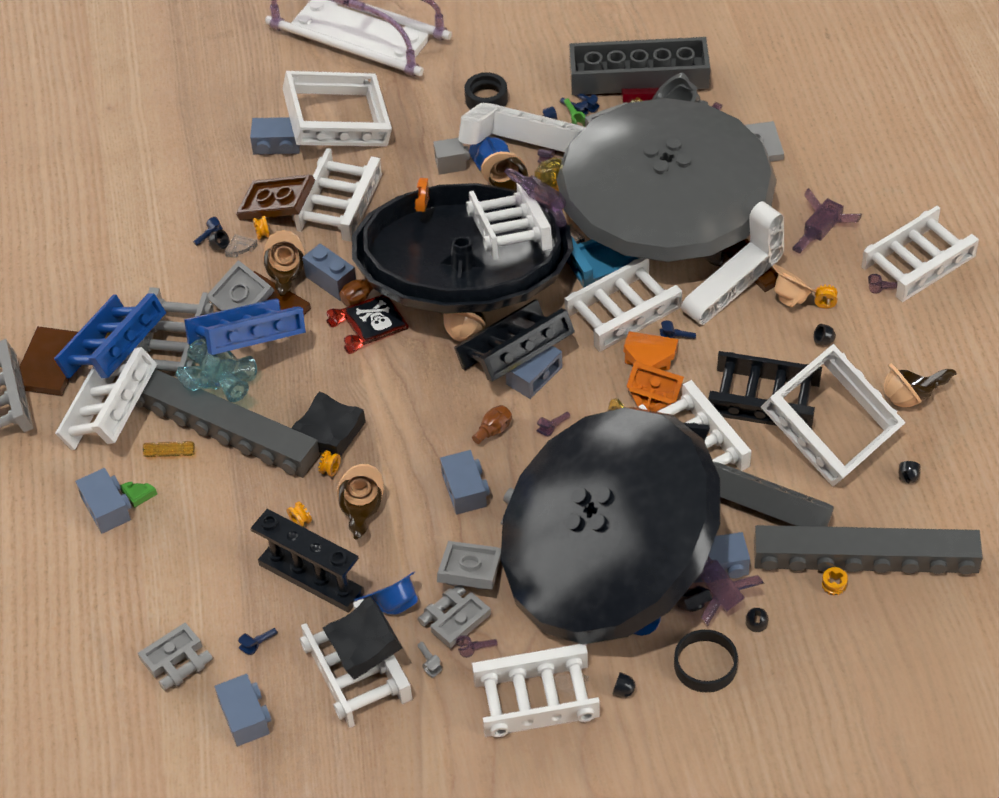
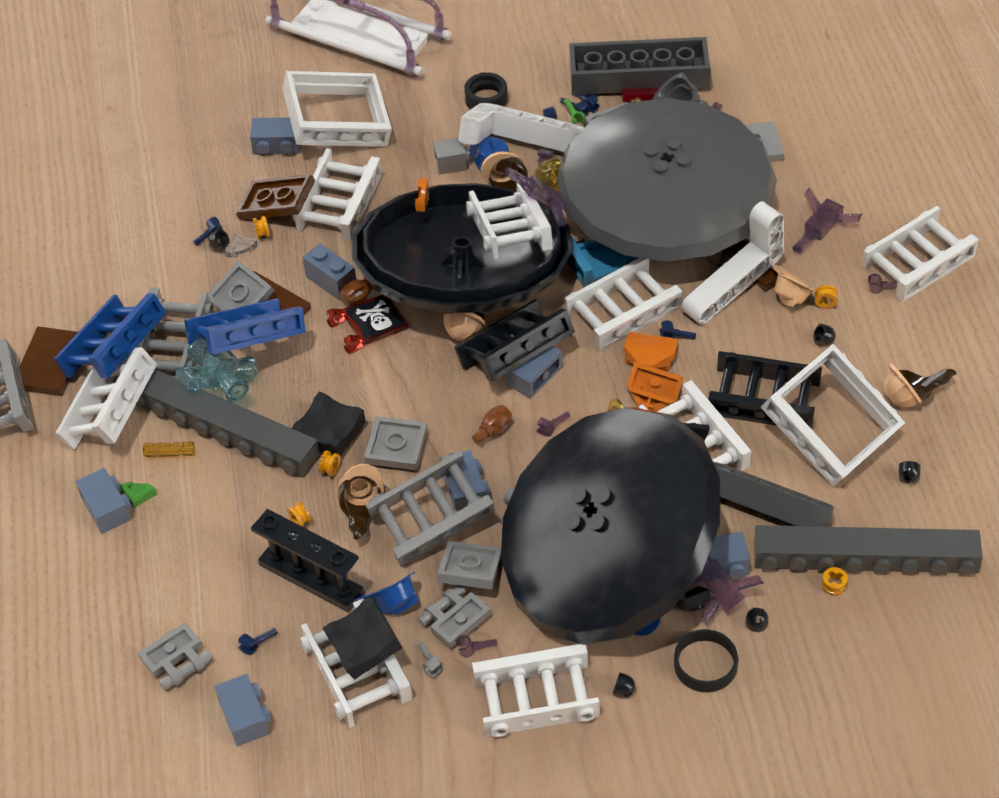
light nougat piece [263,230,305,296] -> none
none -> light grey plate [364,416,428,471]
none -> light grey fence [366,451,495,566]

